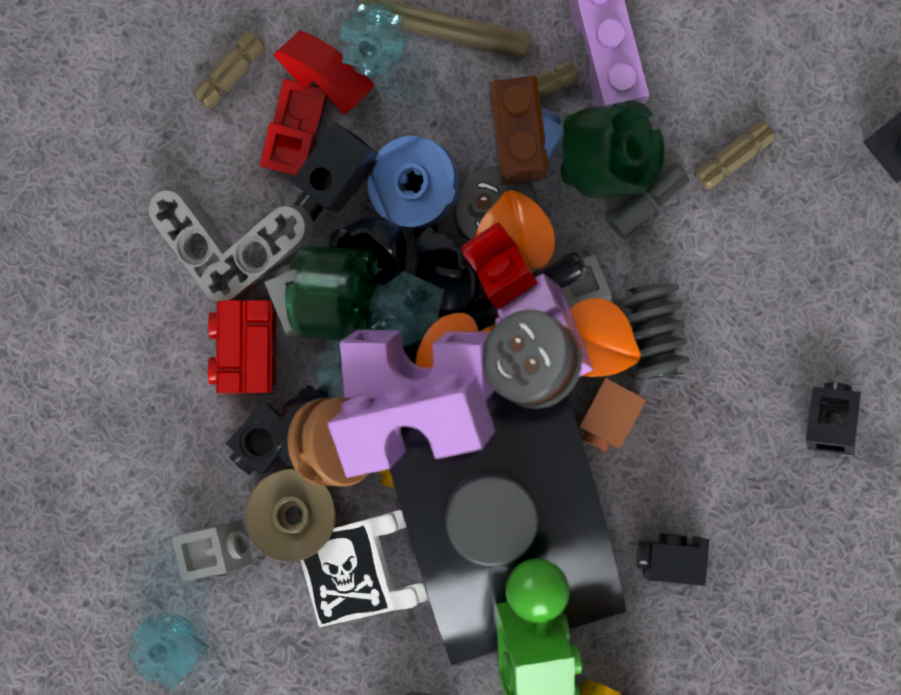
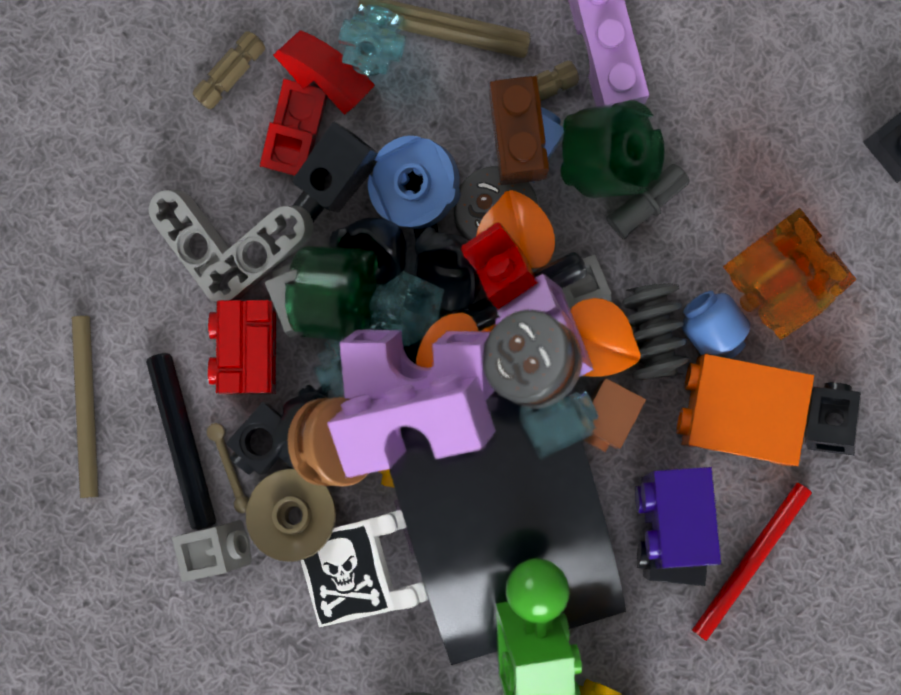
clear light blue brick [127,613,209,691] -> none
dark grey head [445,470,538,566] -> none
dark tan axle [694,121,775,190] -> none
none -> dark tan bar [72,316,99,498]
none -> black axle [146,353,216,530]
none -> dark tan hinge [207,423,249,514]
none -> clear light blue brick [519,392,599,460]
none -> dark purple brick [635,467,721,569]
none -> orange panel [676,354,814,466]
none -> medium blue head [681,291,750,359]
none -> red bar [692,482,812,641]
none -> clear orange brick [723,208,857,340]

